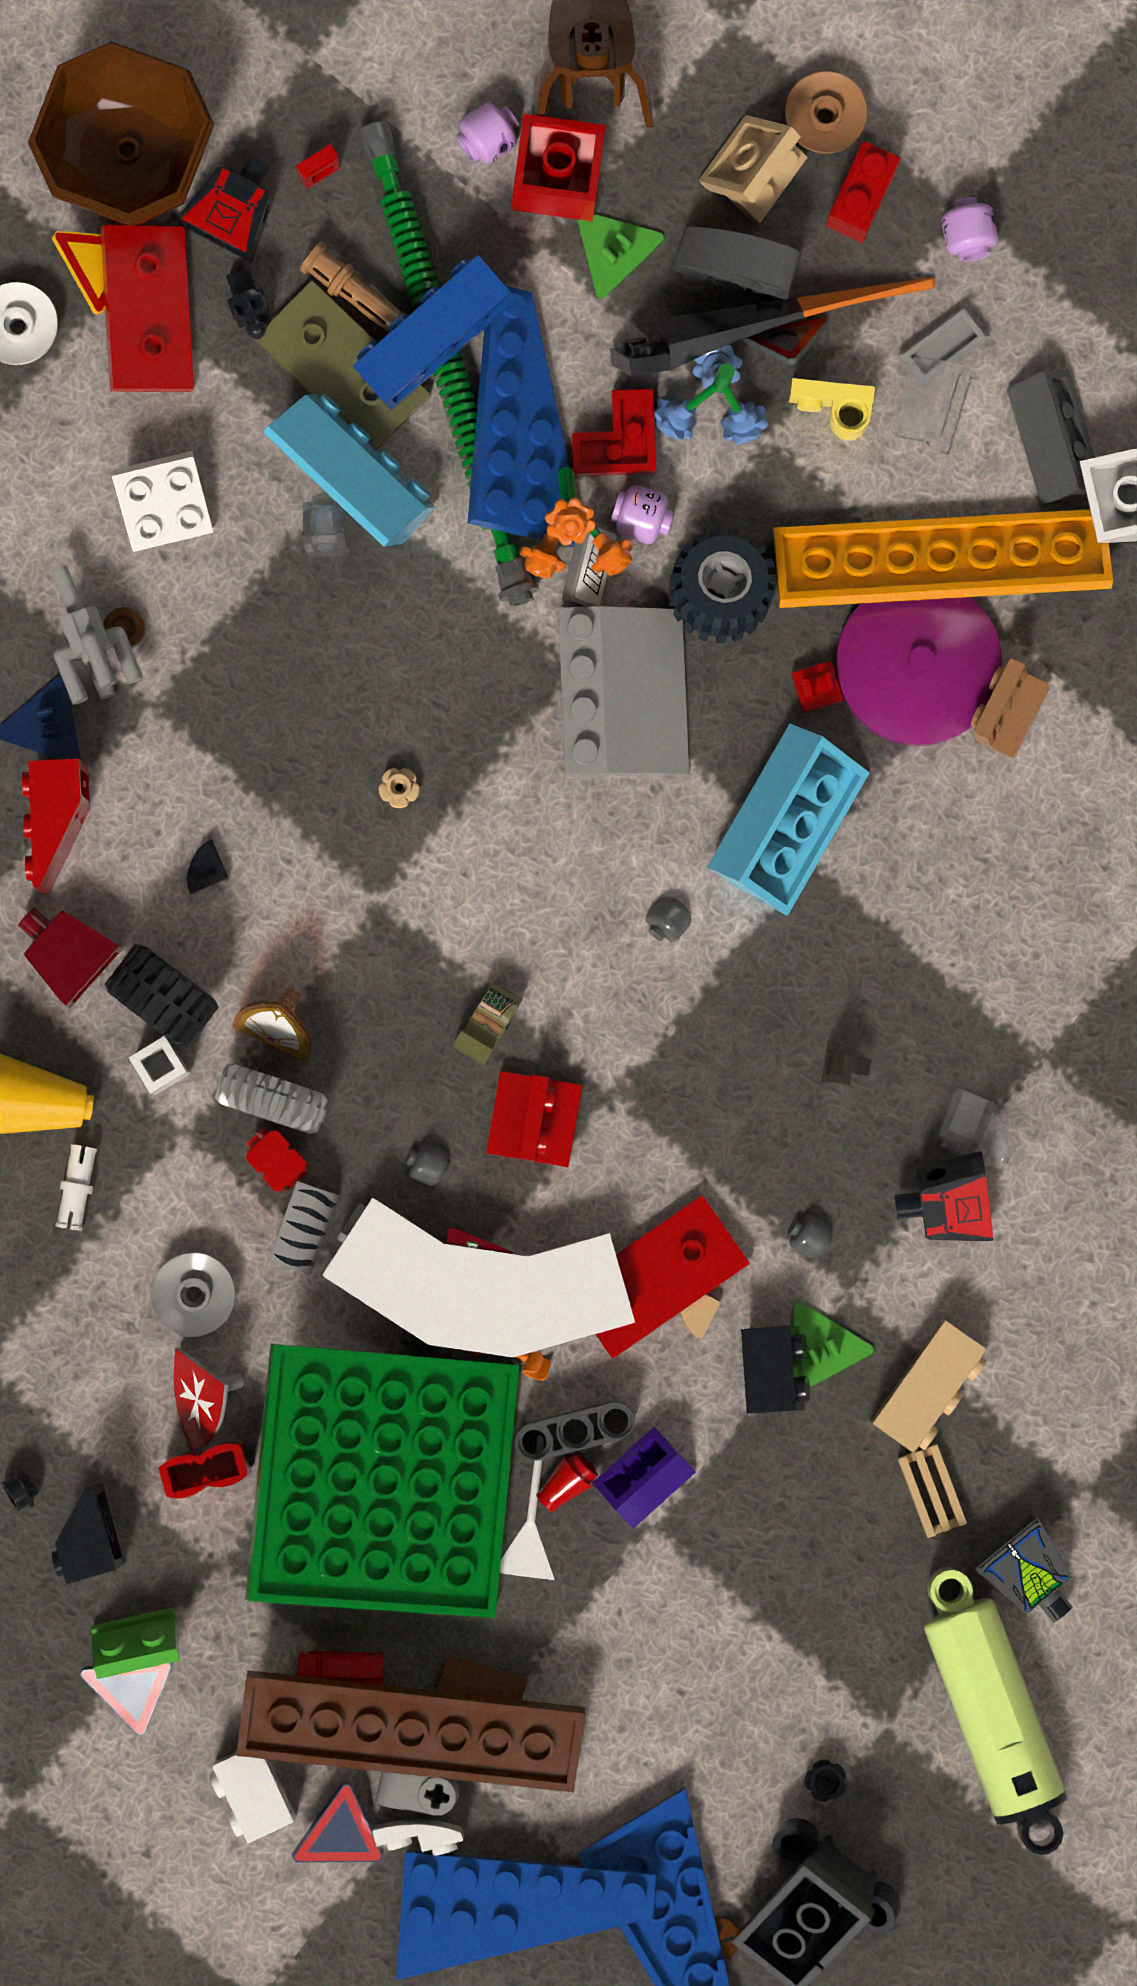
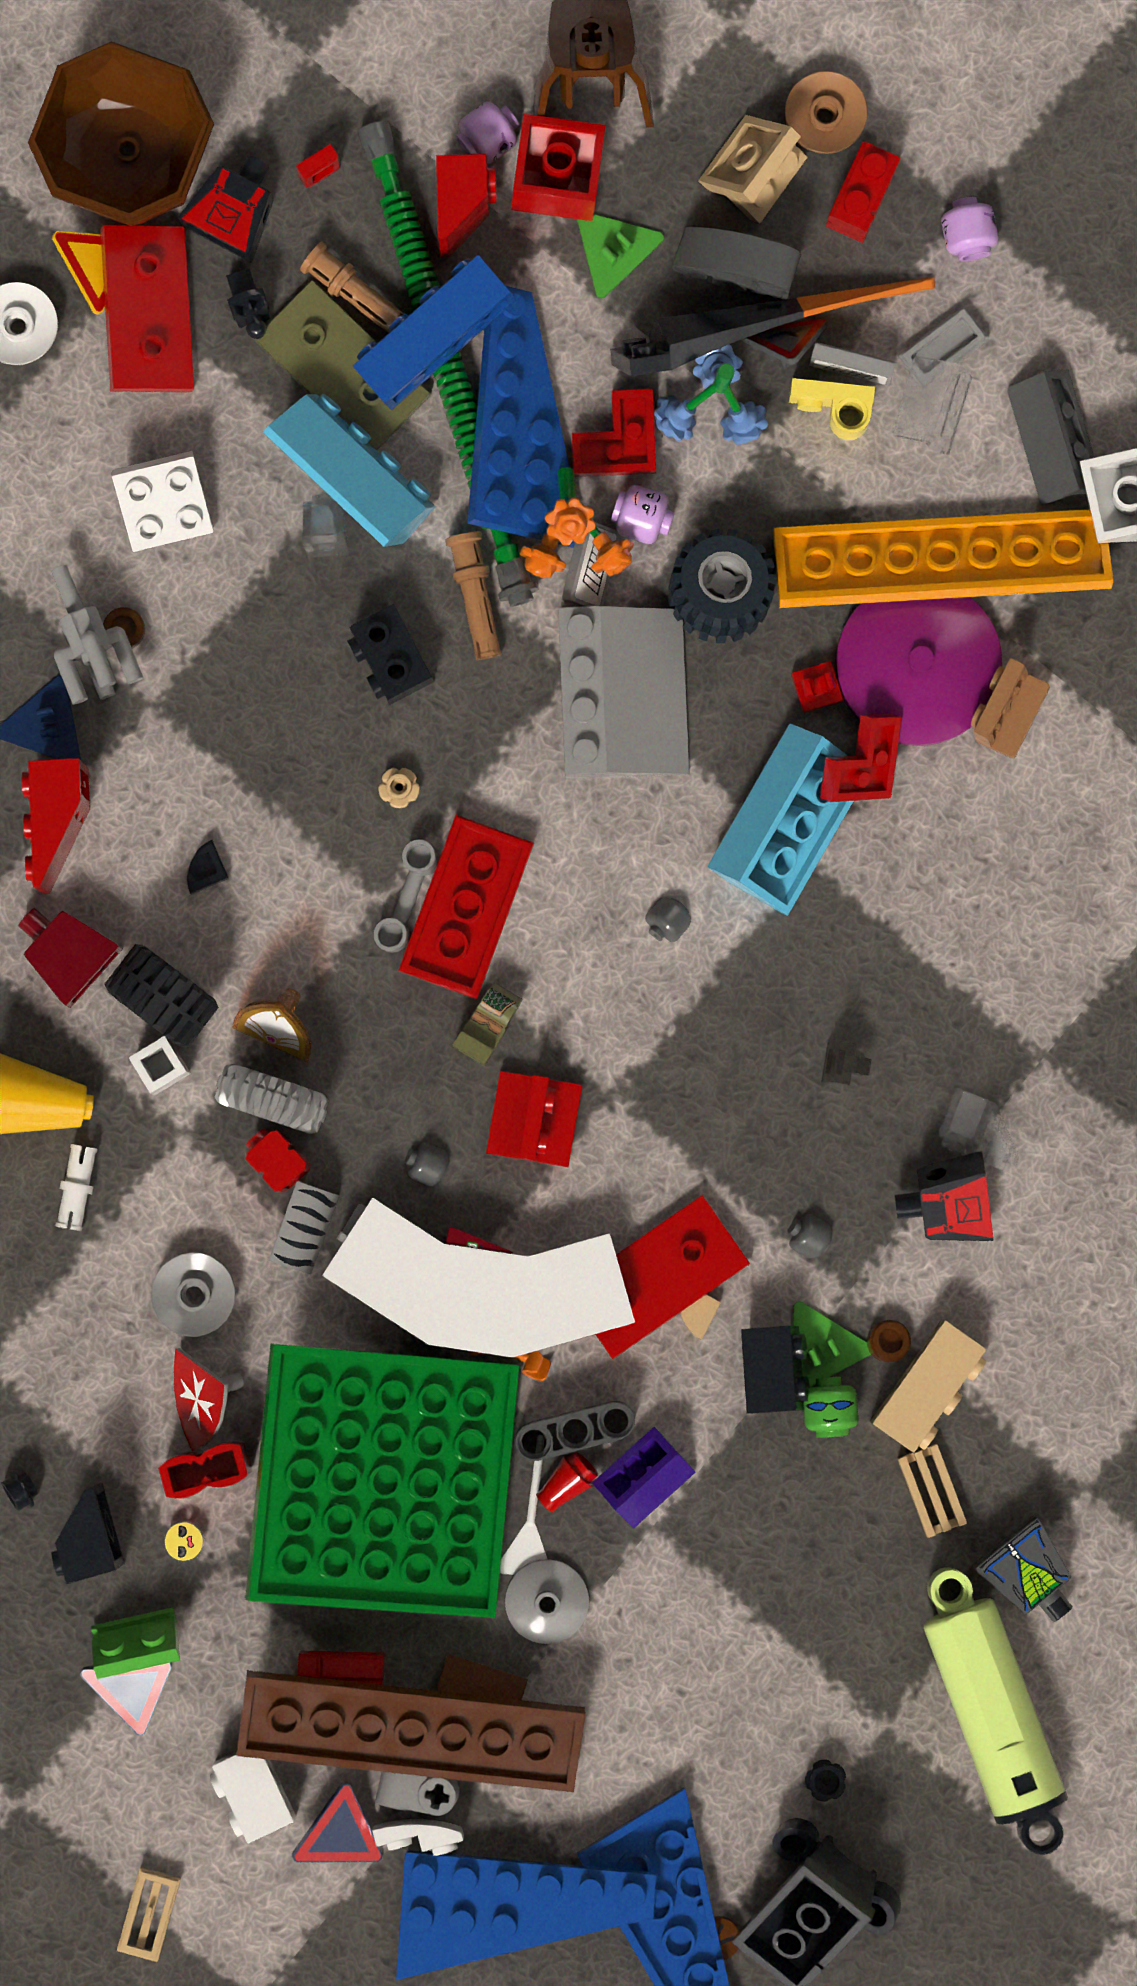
none -> tan tile [117,1867,181,1962]
none -> light yellow tile [163,1519,206,1563]
none -> black brick [347,604,433,705]
none -> light grey bar [374,840,438,952]
none -> red plate [398,815,534,1000]
none -> red slope [436,154,497,258]
none -> medium nougat pin [445,531,502,660]
none -> light grey dish [505,1559,589,1644]
none -> bright green head [803,1377,859,1438]
none -> light grey tile [809,342,895,386]
none -> red plate [820,713,902,802]
none -> reddish brown tile [867,1320,911,1363]

